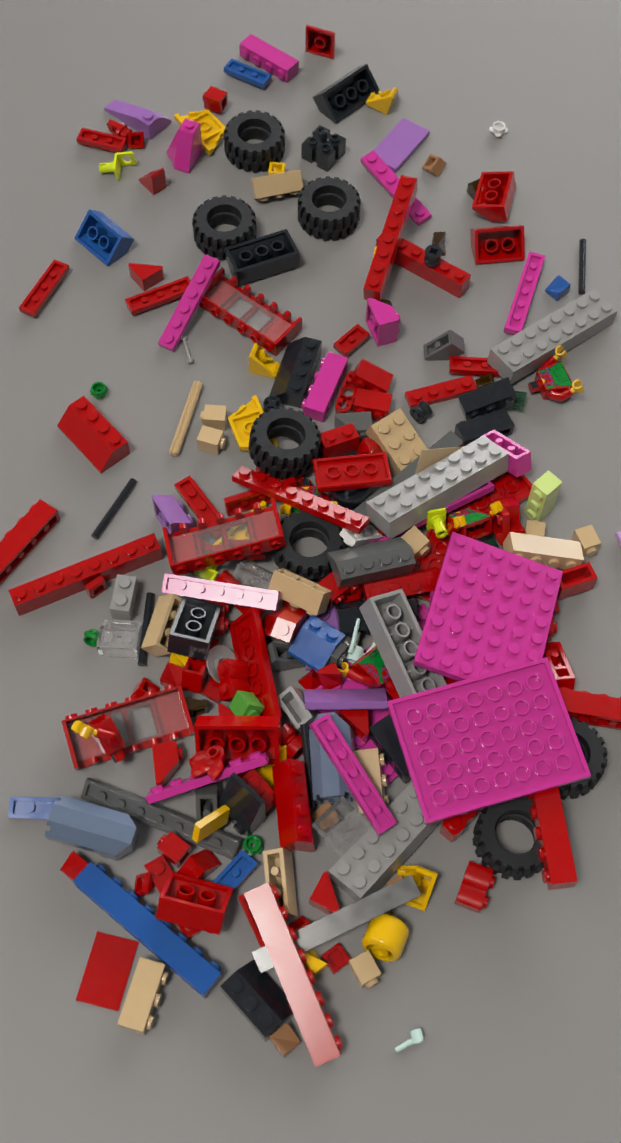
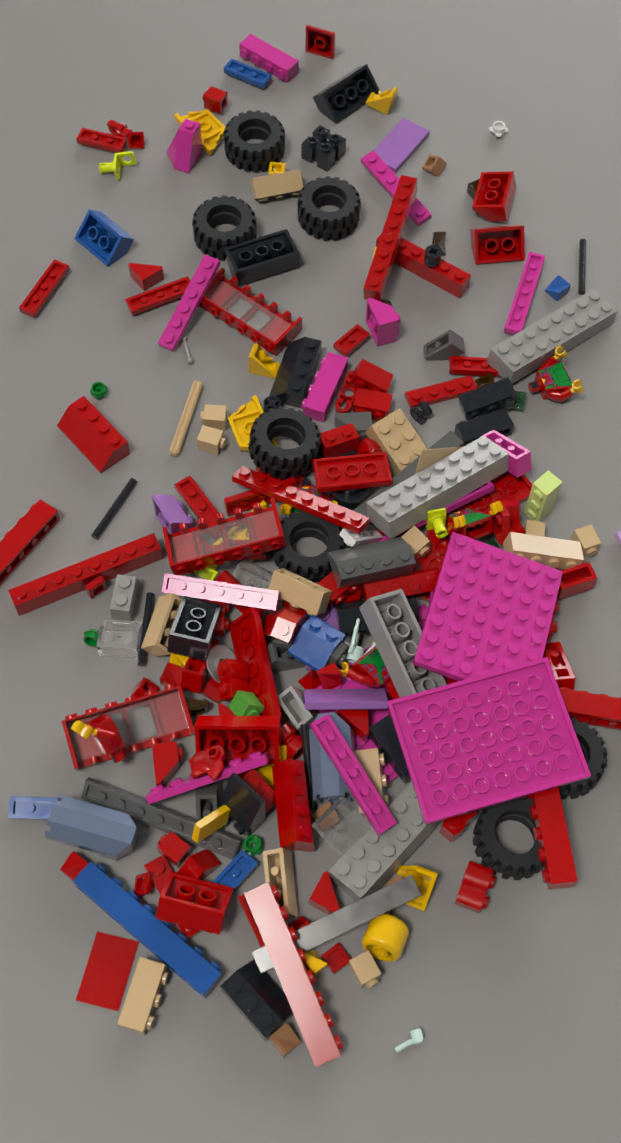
medium lavender wedge [104,100,172,140] -> none
red slope [138,168,167,195] -> none

